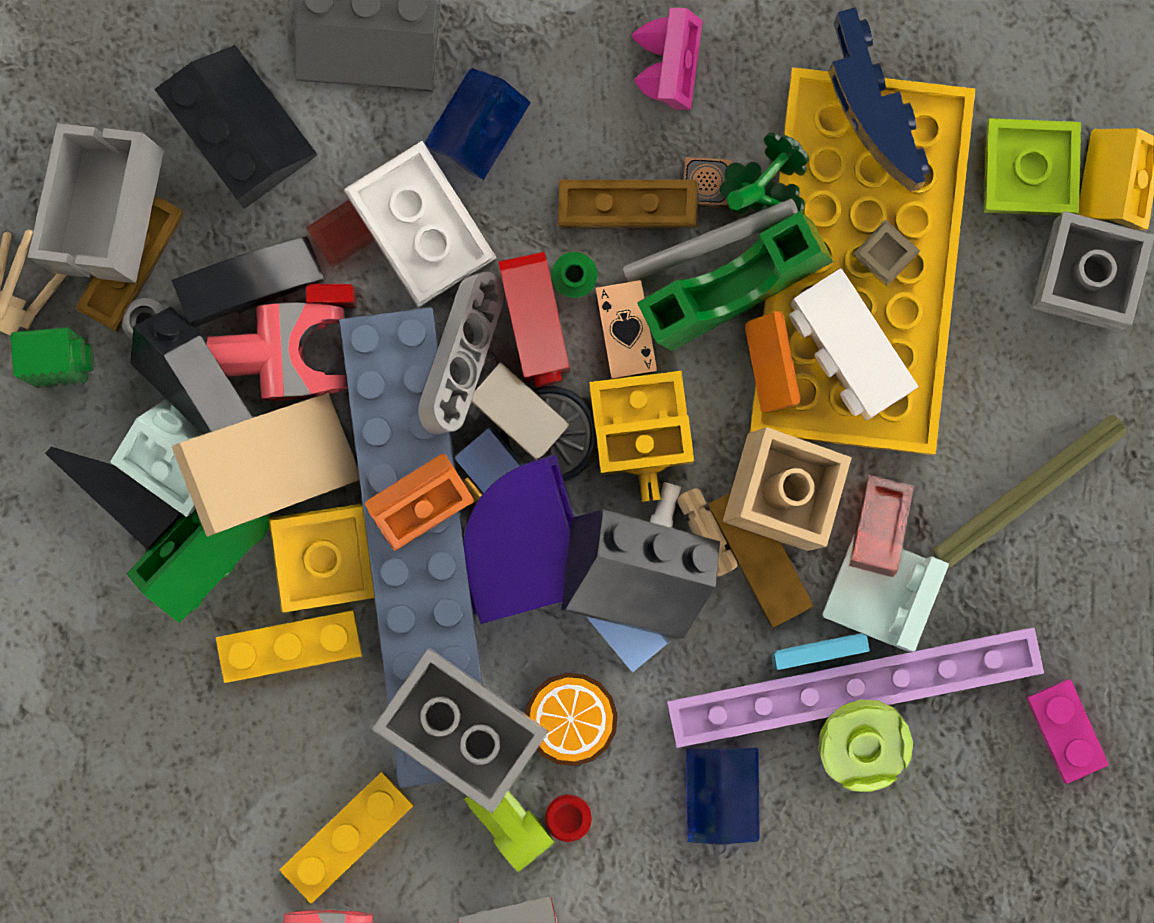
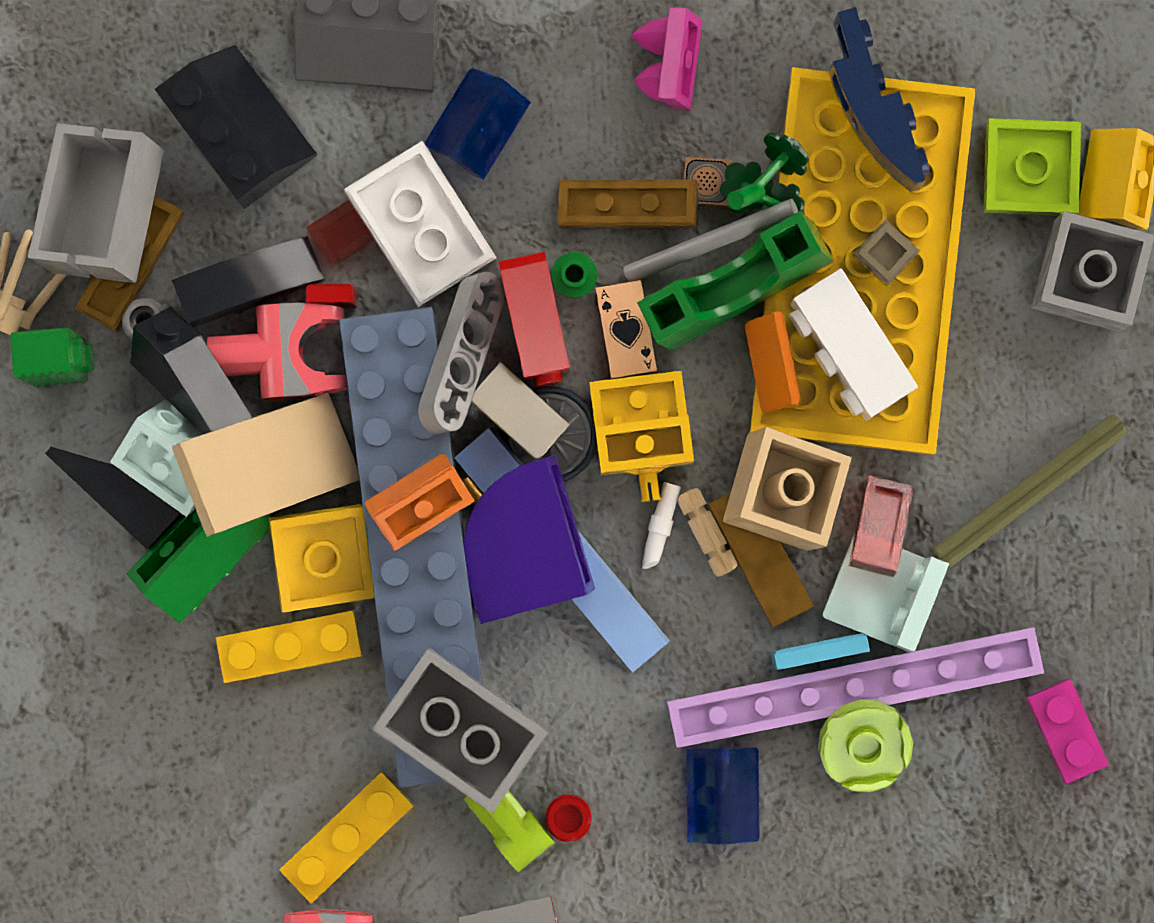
light orange tile [526,673,618,766] -> none
black slope [561,509,720,639] -> none

